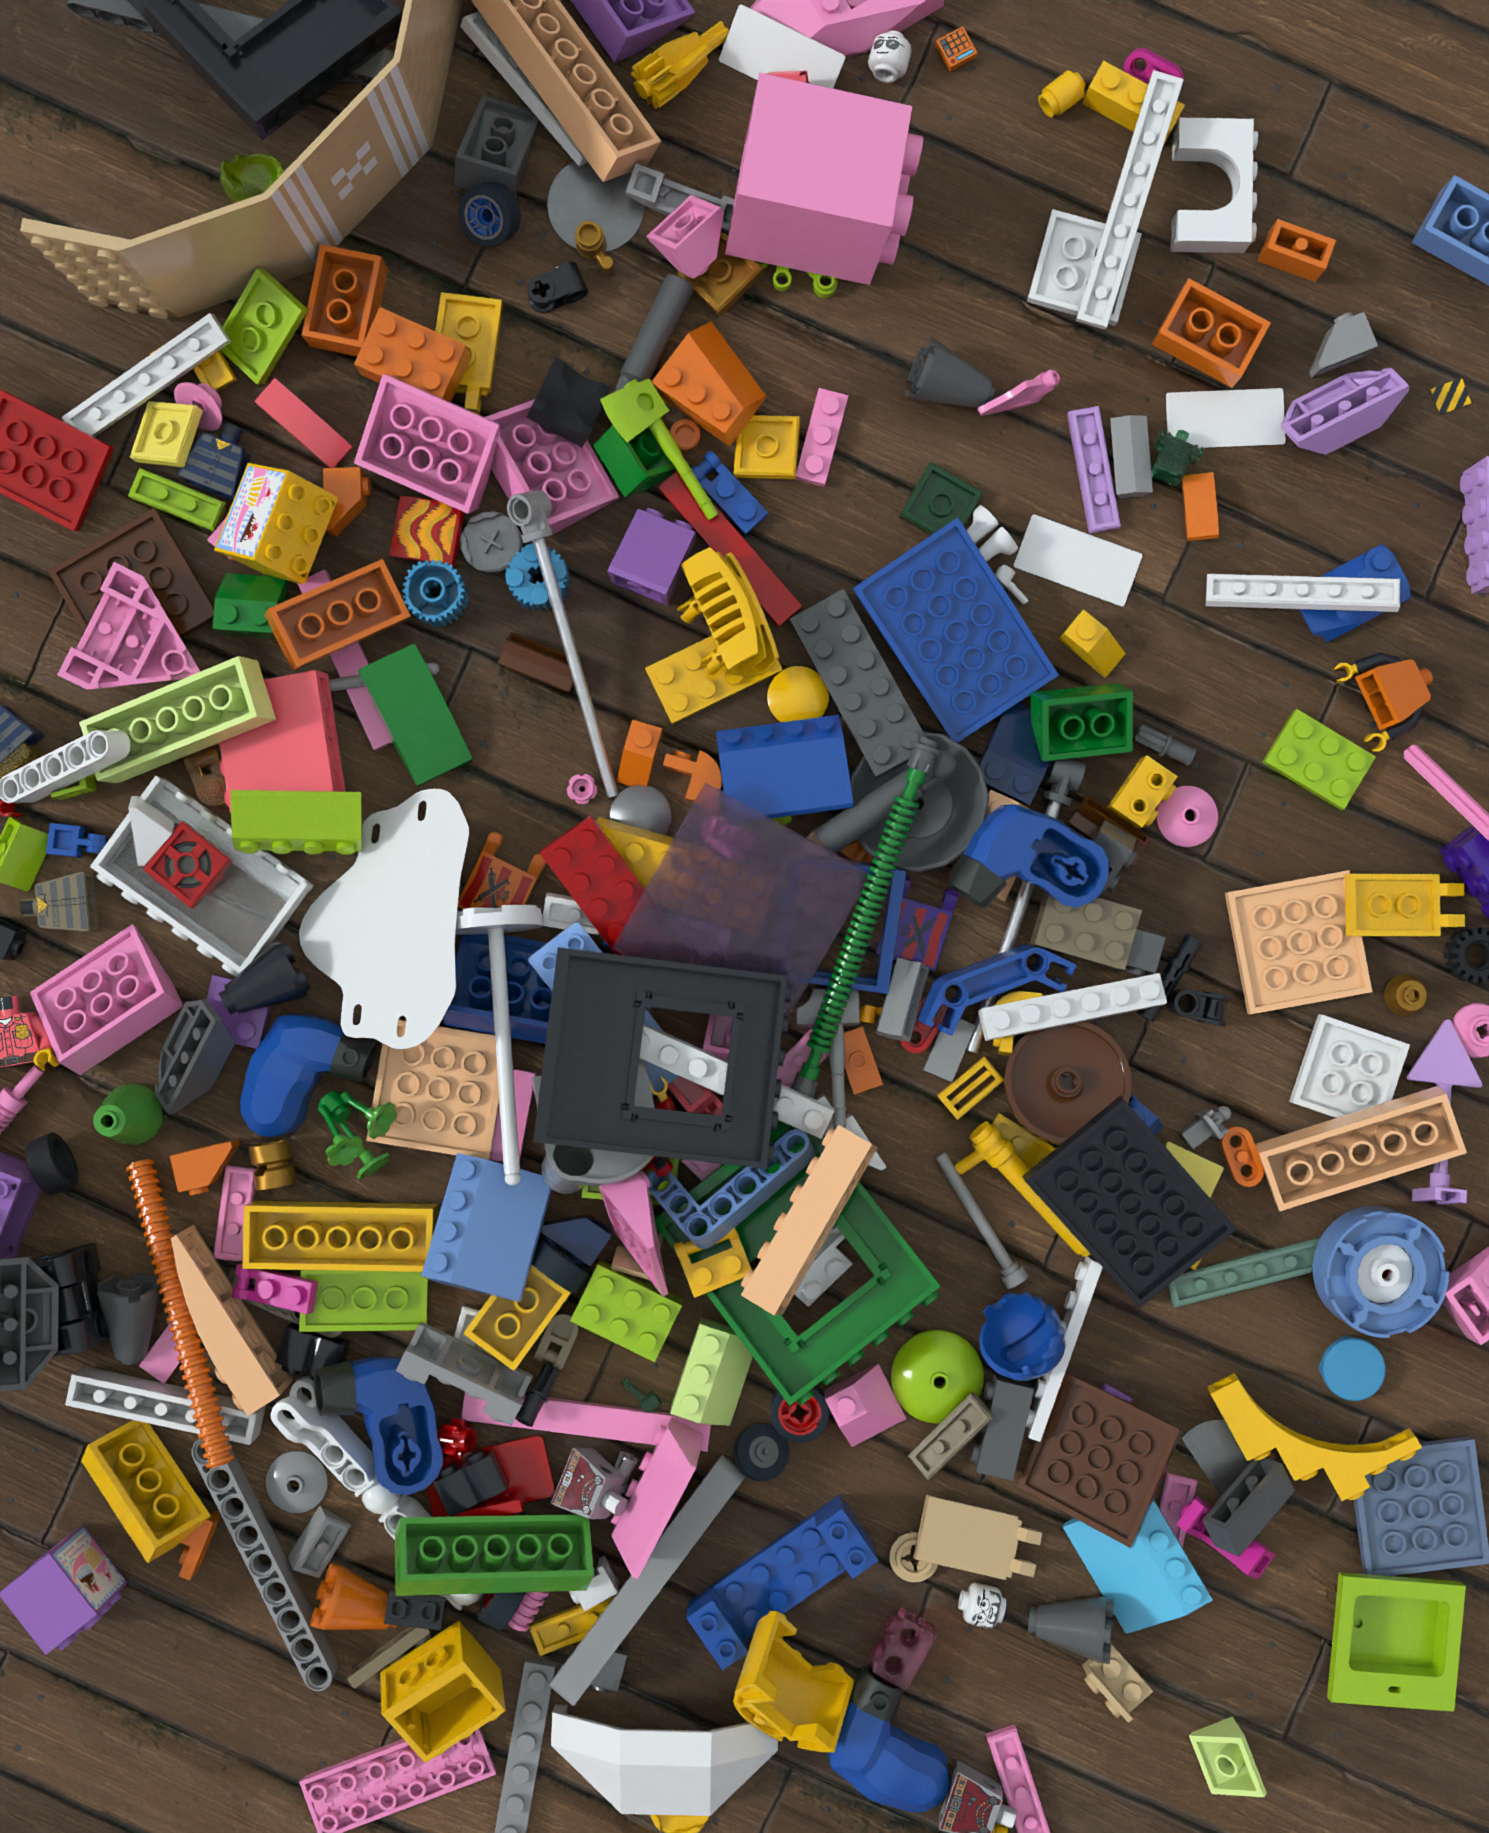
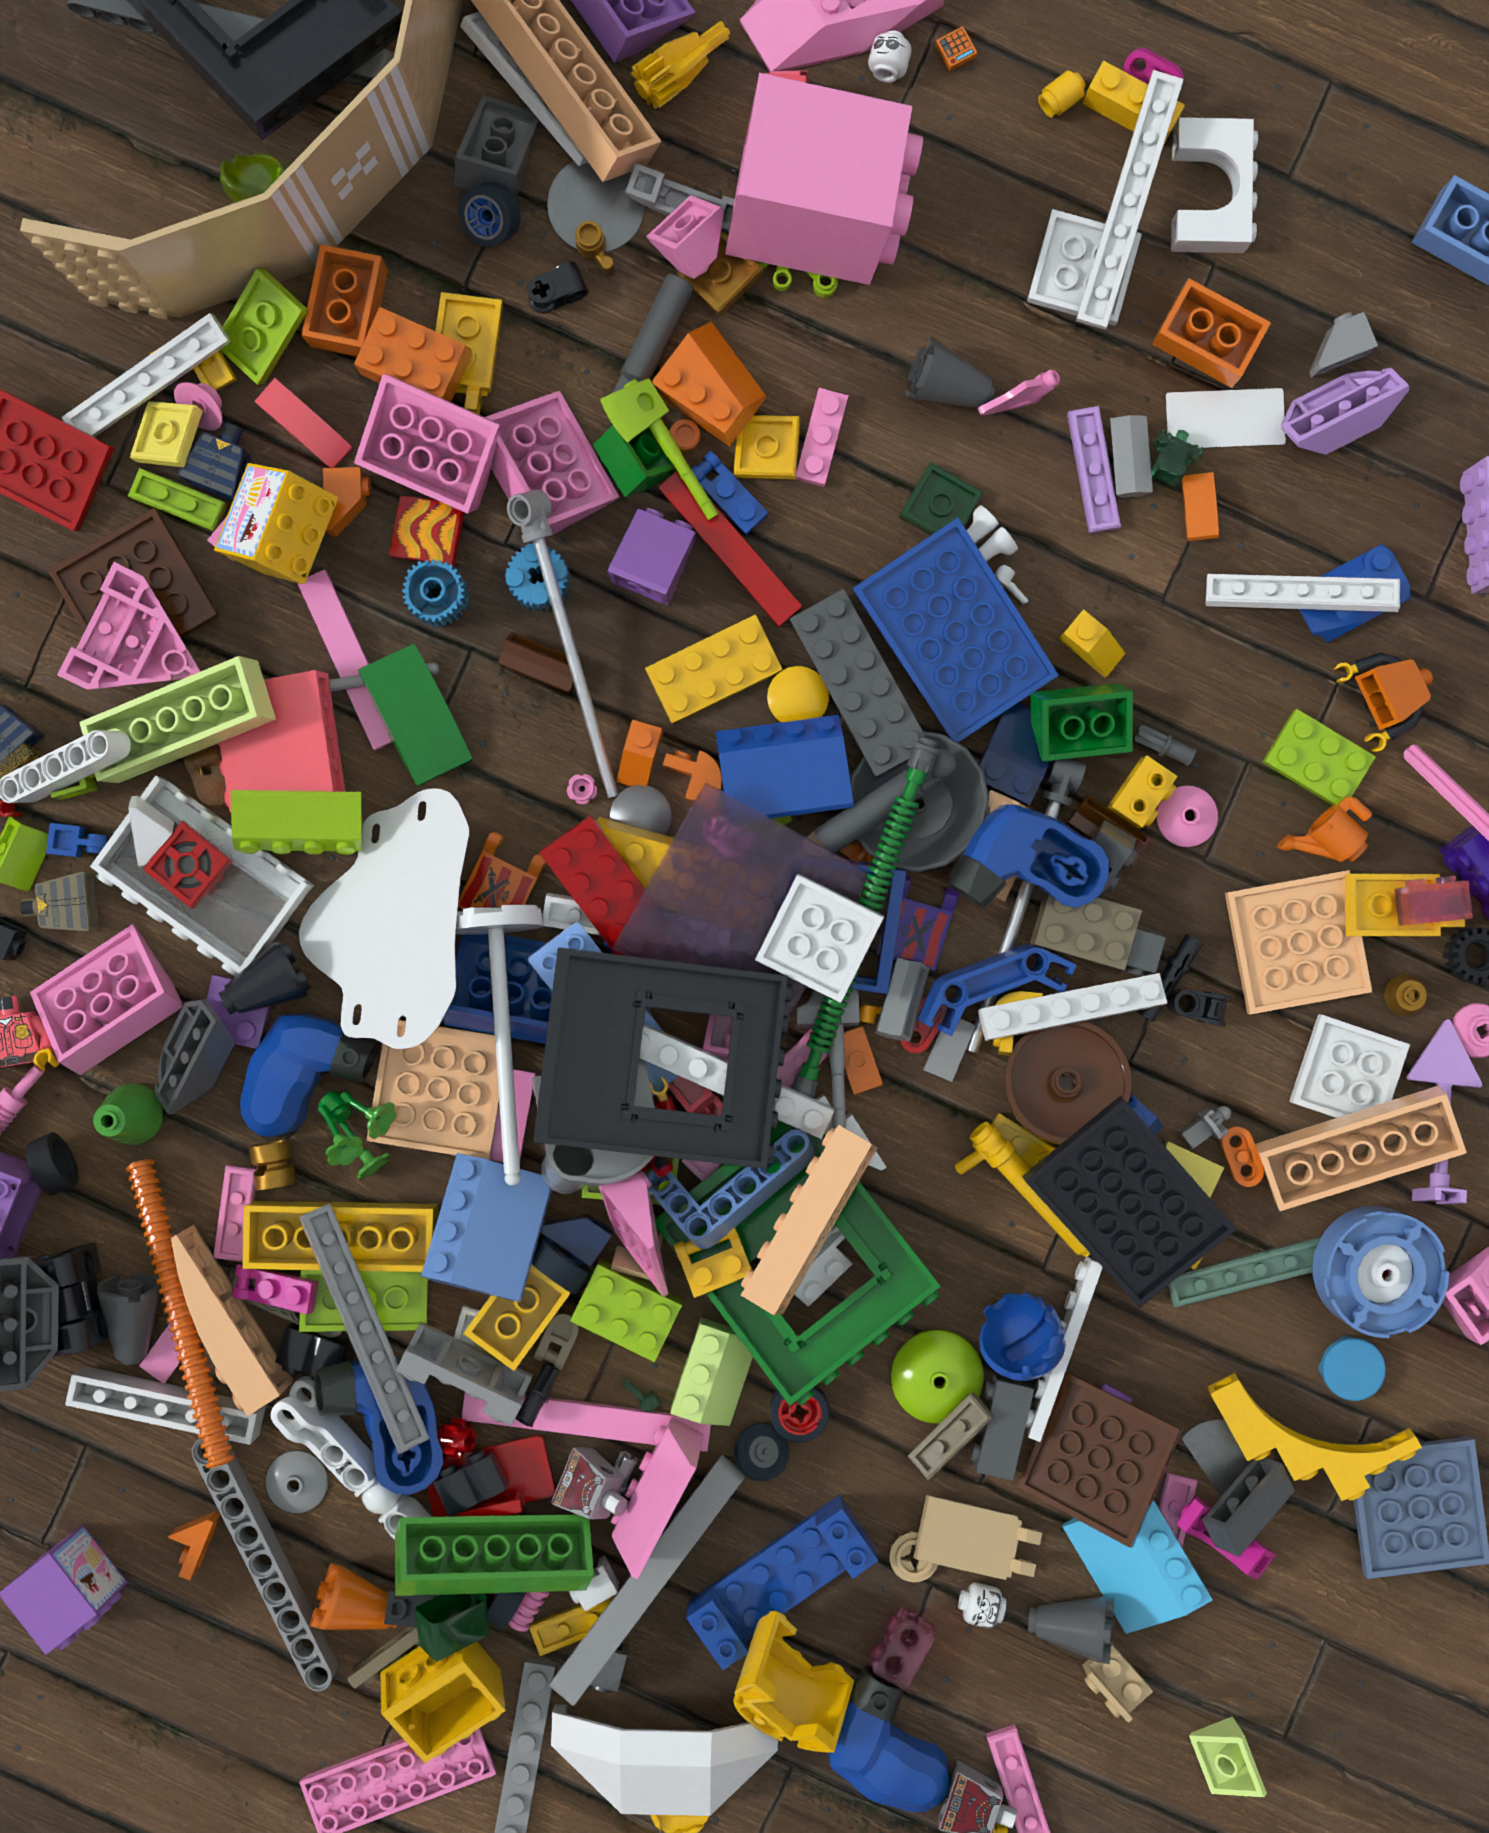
yellow slope [81,1420,211,1563] -> none
orange slope [170,1139,240,1196] -> none
green slope [213,573,288,639] -> none
orange brick [264,559,411,672] -> none
light grey slope [288,1506,352,1579] -> none
flat silver tile [460,511,523,574] -> none
black brick [526,357,611,448] -> none
yellow piece [677,547,779,678] -> none
white sticker [719,5,845,89] -> none
bright pink slope [823,1363,907,1447] -> none
light grey piece [935,1152,1029,1289] -> none
yellow tile [937,1056,1004,1120] -> none
white sticker [1014,515,1142,606] -> none
orange brick [1257,219,1336,282] -> none
lime piece [1327,1572,1466,1712] -> none
sticker [1430,378,1471,415] -> none
none -> light grey tile [299,1203,430,1453]
none -> dark green piece [414,1593,488,1662]
none -> white plate [755,873,884,1003]
none -> orange piece [1277,796,1372,862]
none -> clear pink brick [1394,876,1473,926]

